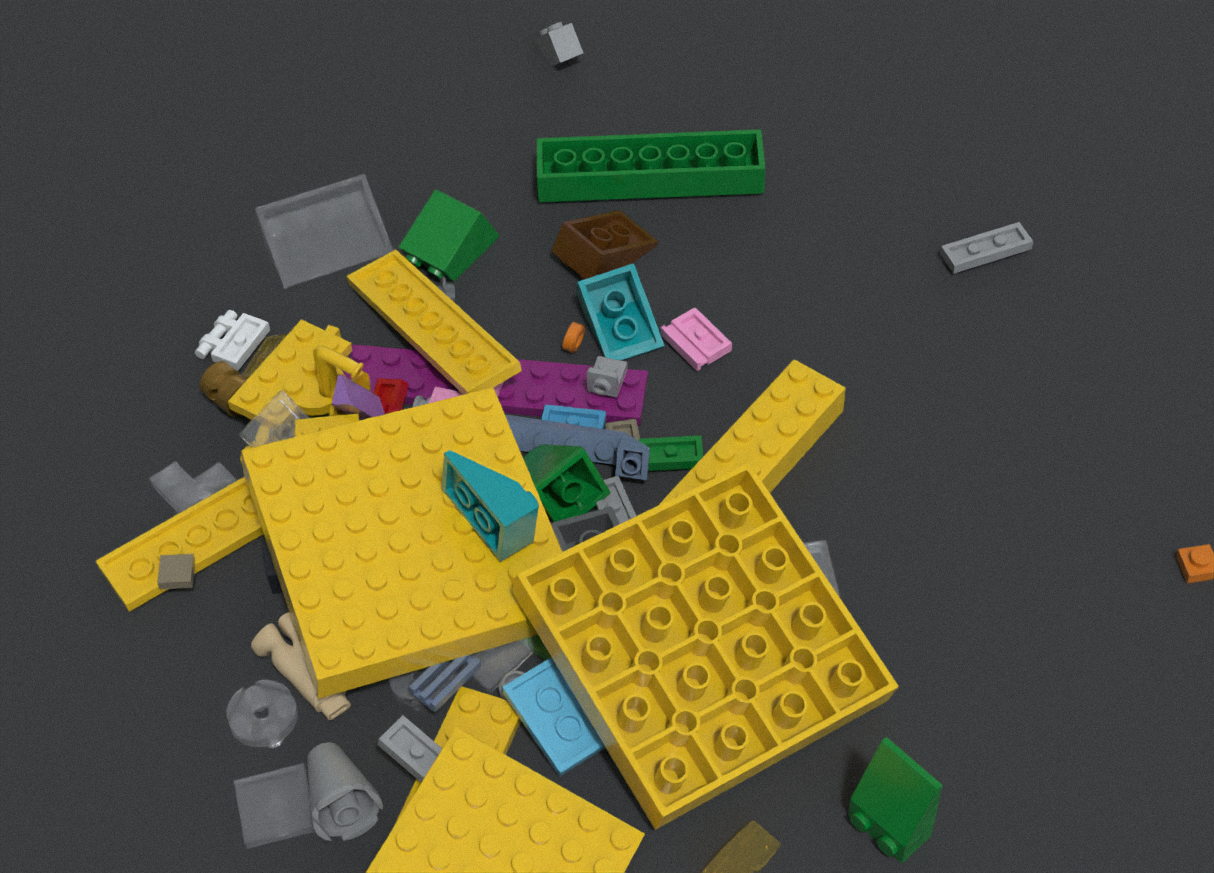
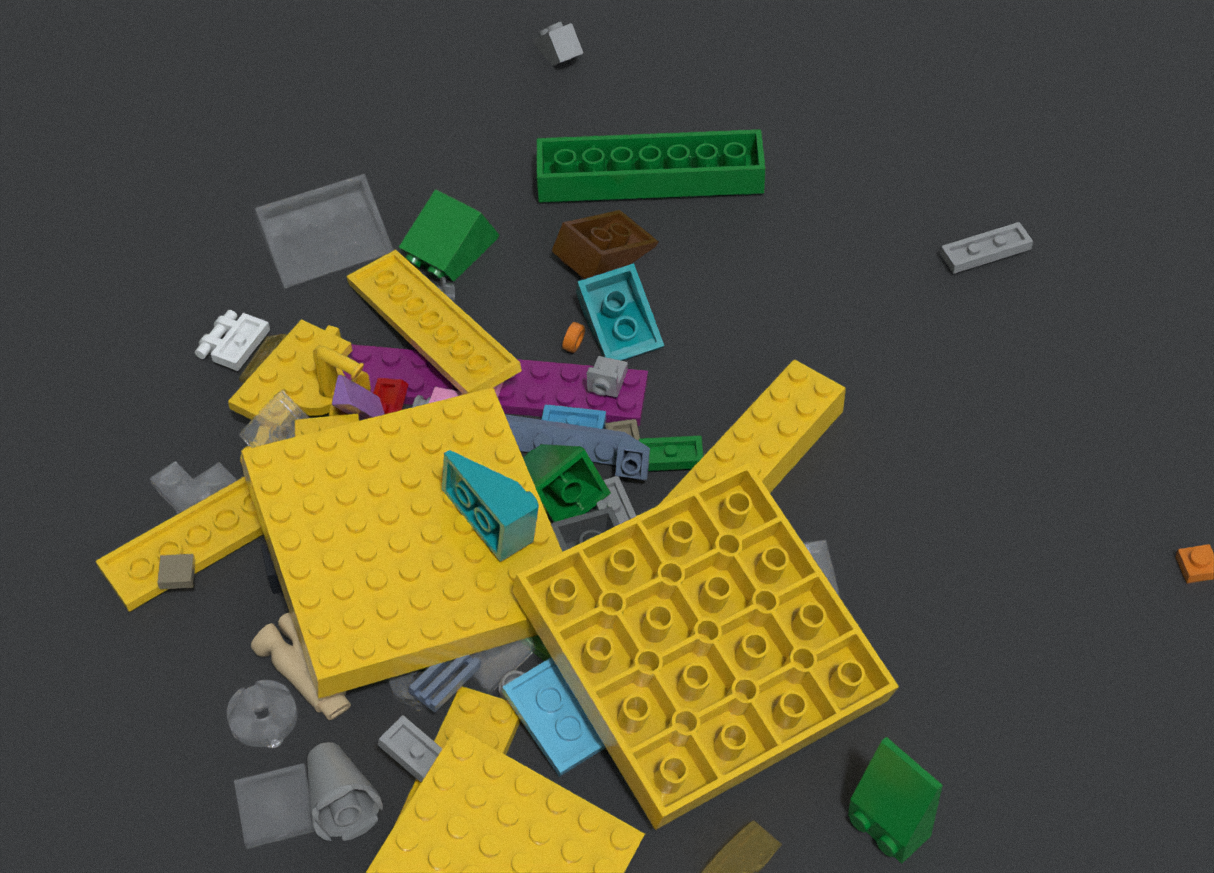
pearl gold wheel [199,361,247,417] -> none
bright pink plate [660,307,732,371] -> none

